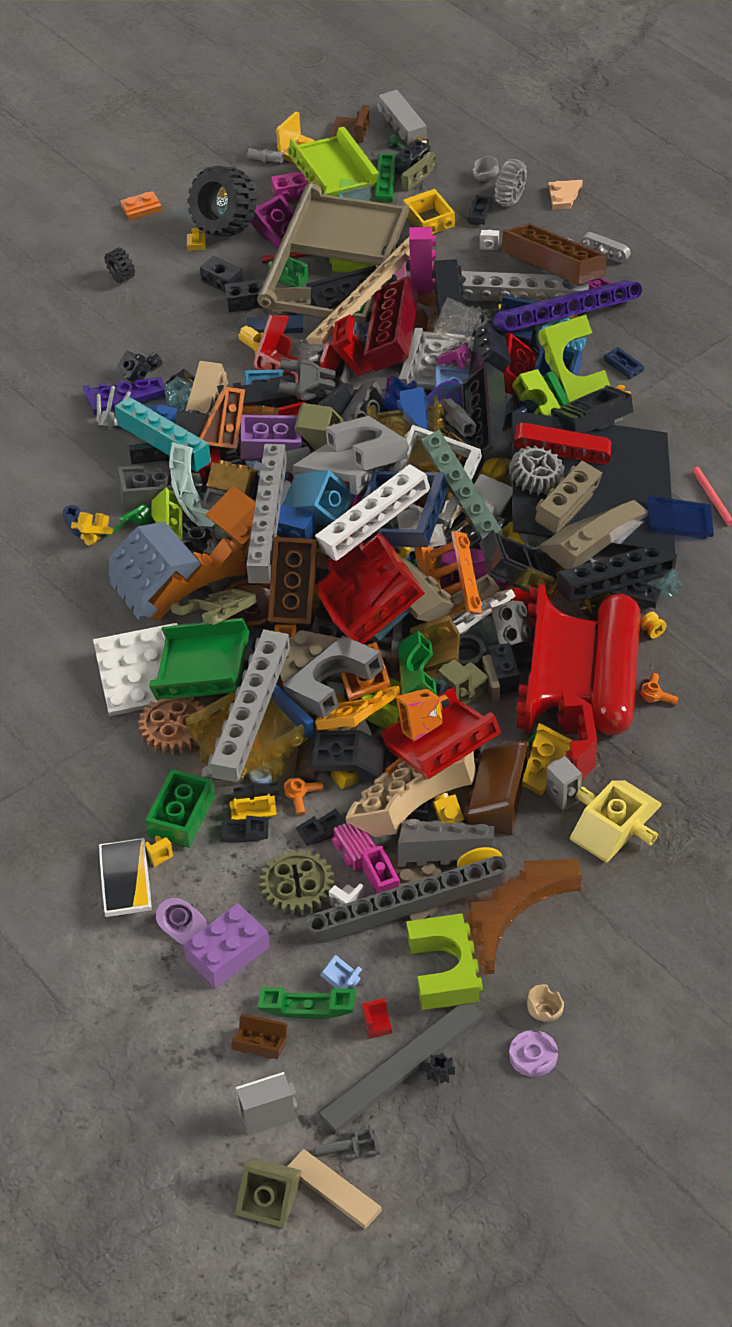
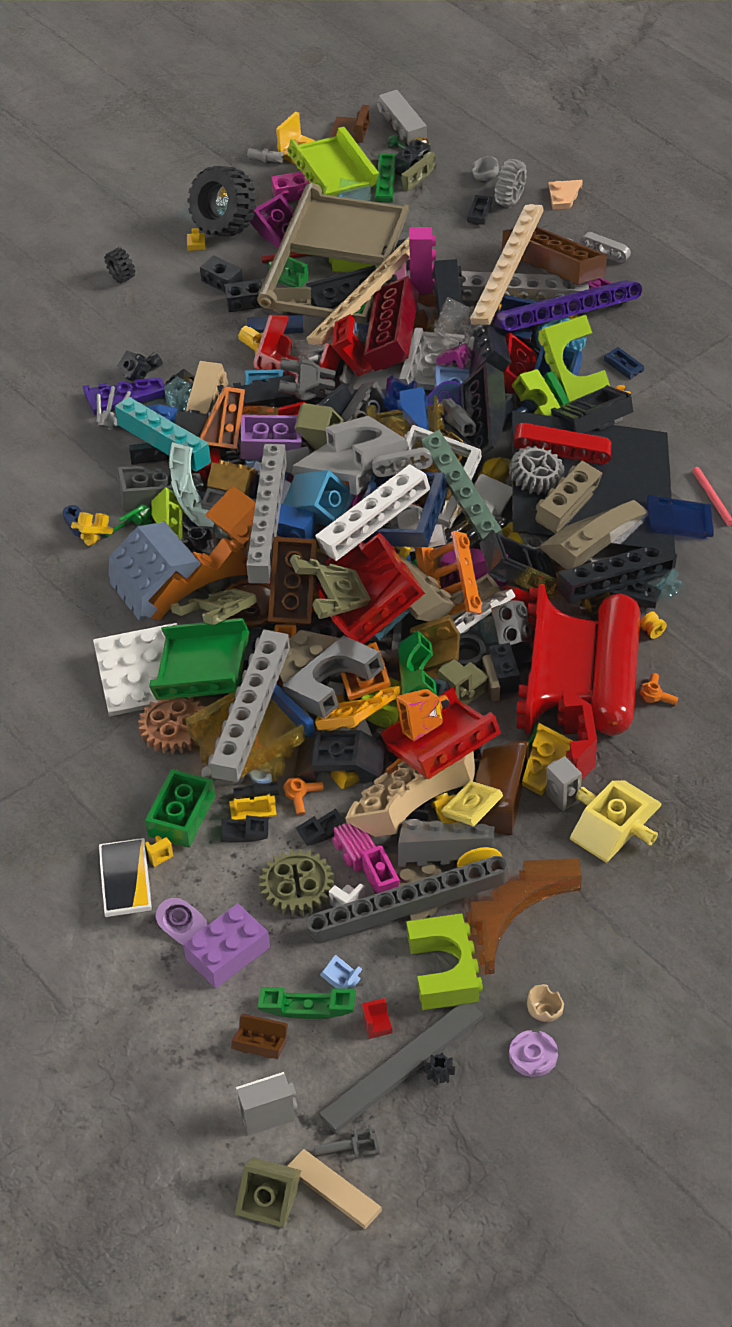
orange plate [120,191,162,221] -> none
yellow window [403,189,455,234] -> none
white bracket [480,230,499,250] -> none
none -> olive wing [290,555,371,619]
none -> light grey beam [372,448,432,477]
none -> light yellow tile [441,781,503,826]
none -> tan plate [470,204,543,325]

